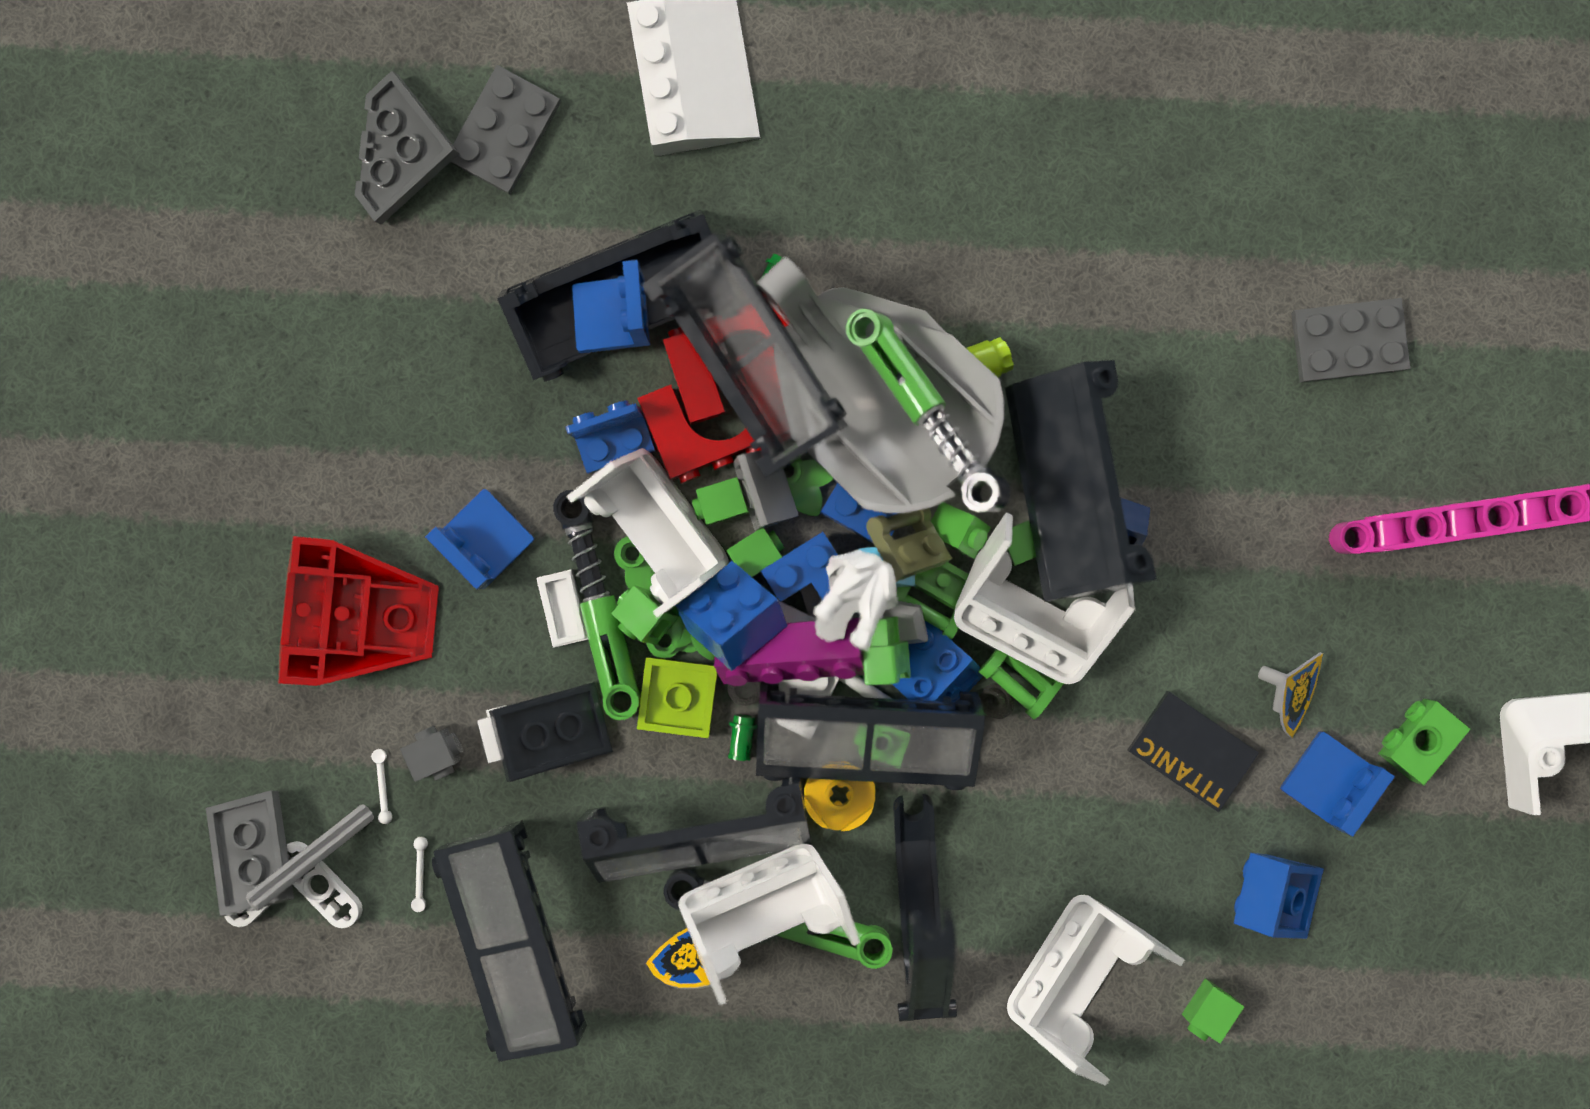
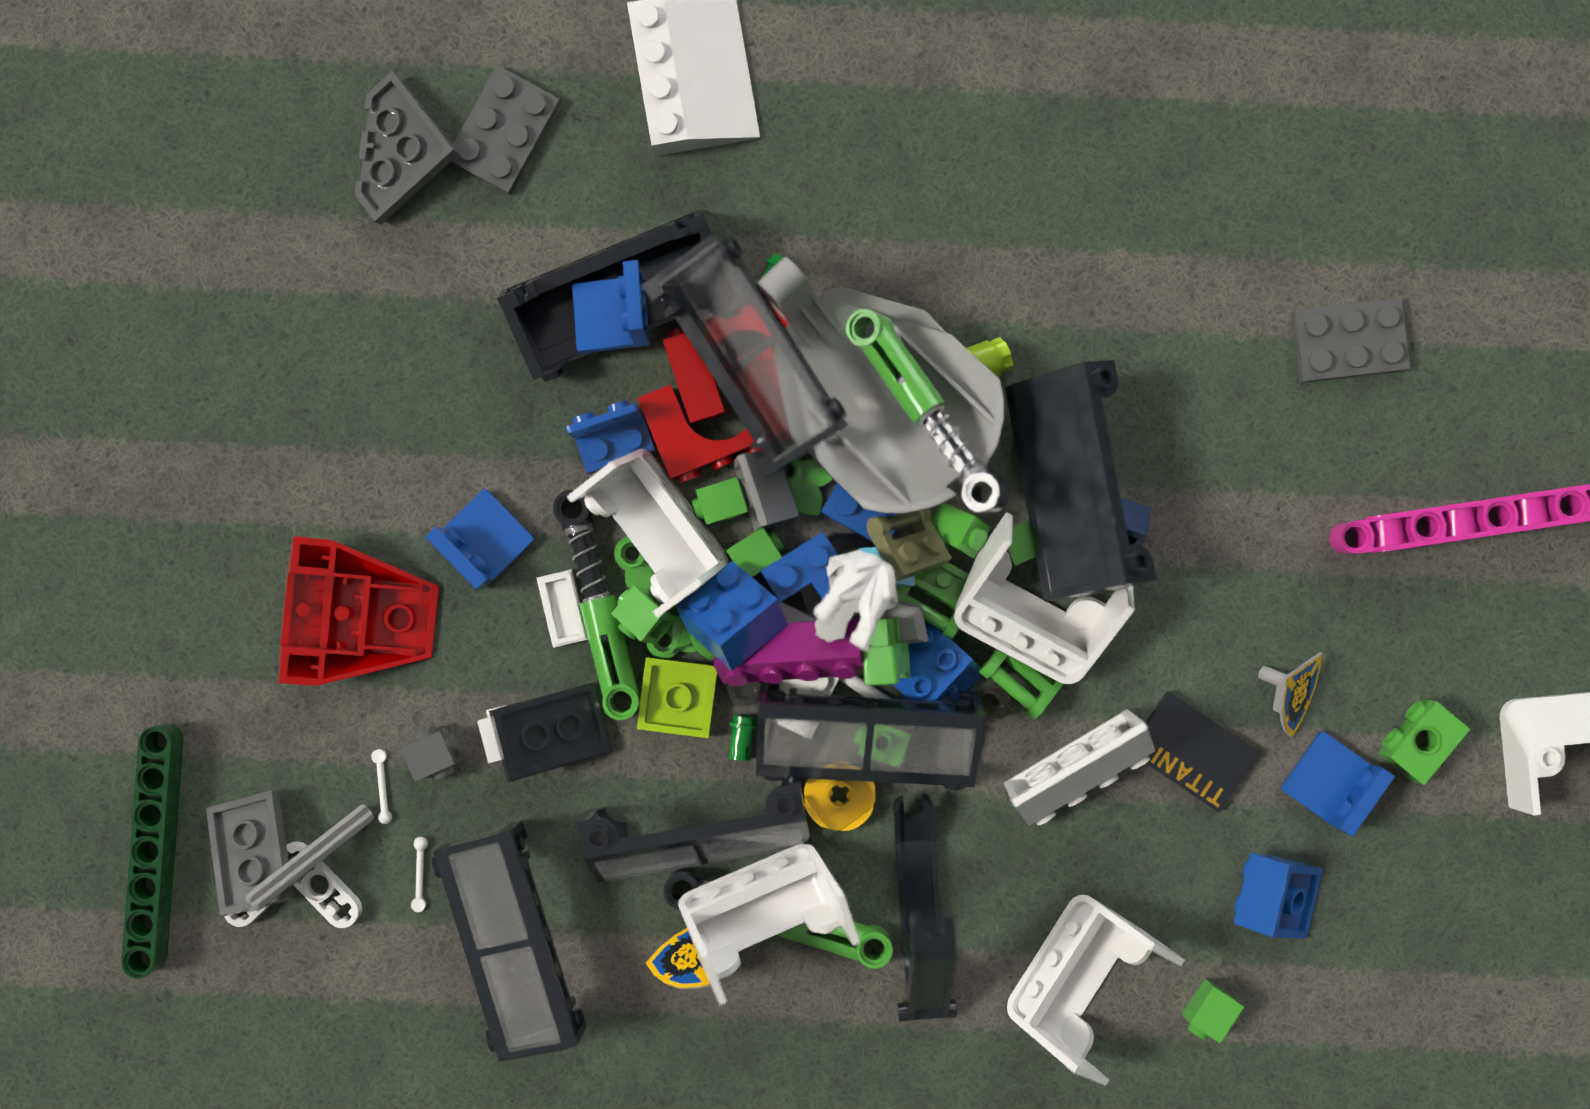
none -> dark green beam [121,723,184,979]
none -> white slope [1004,709,1155,825]

